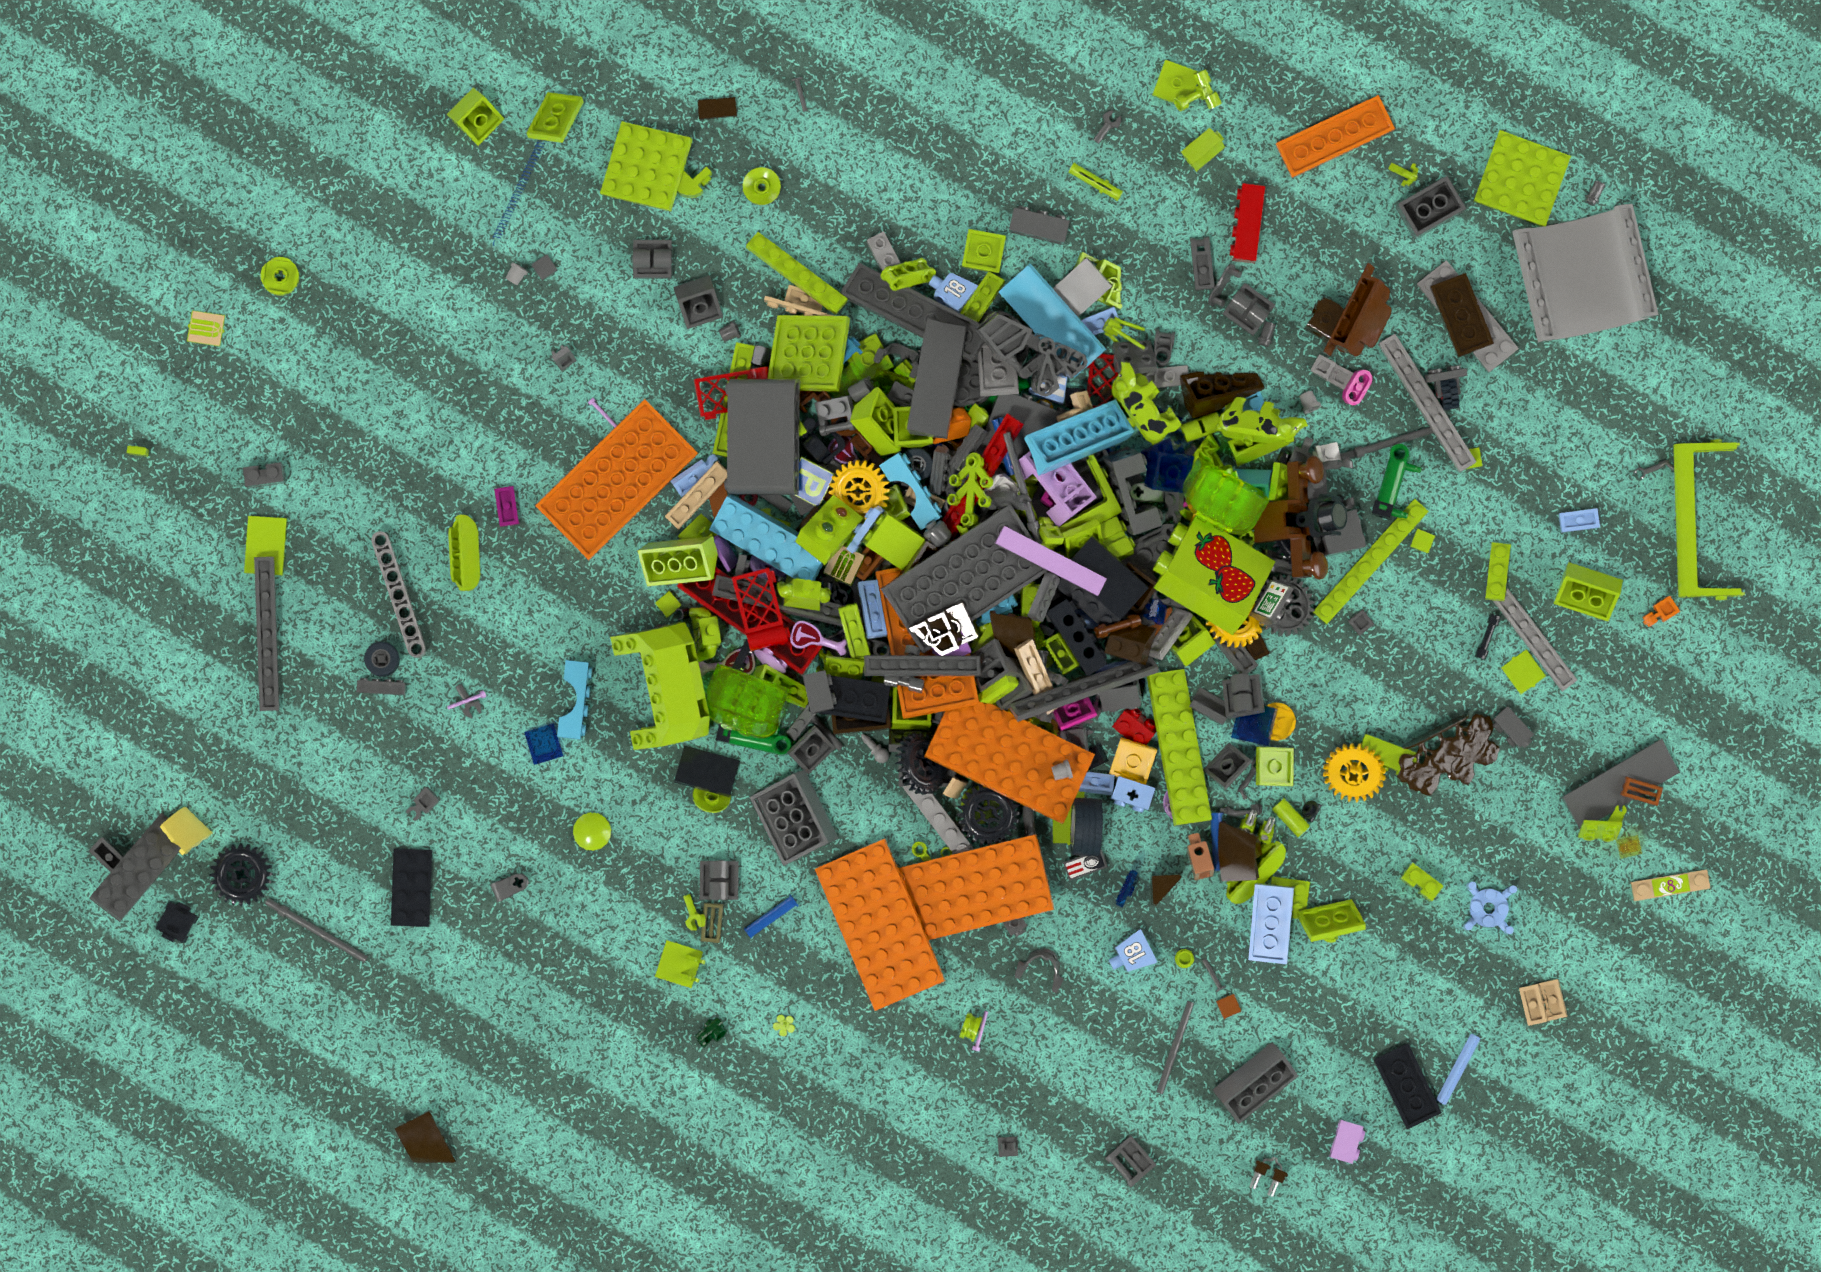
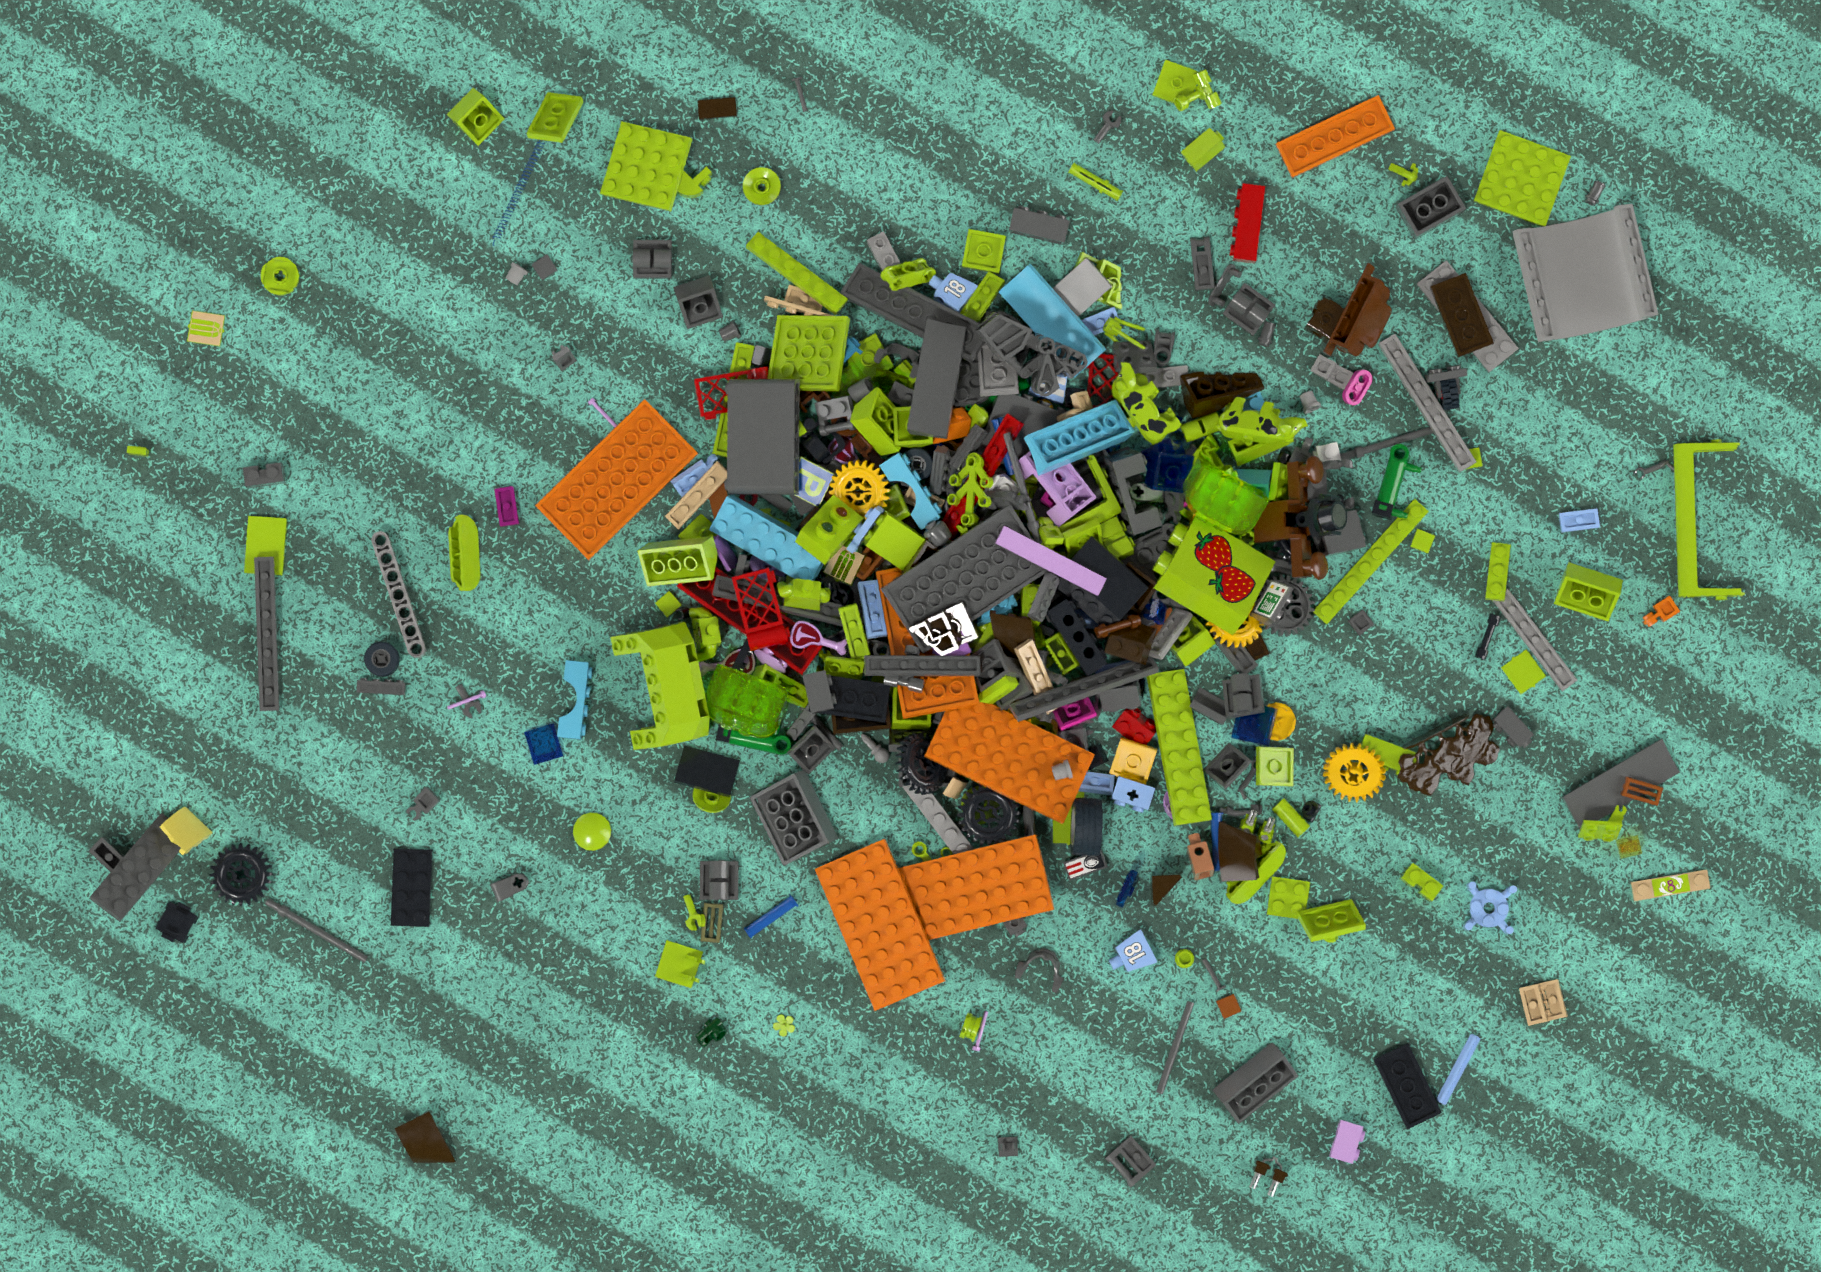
light blue plate [1248,883,1294,964] -> none

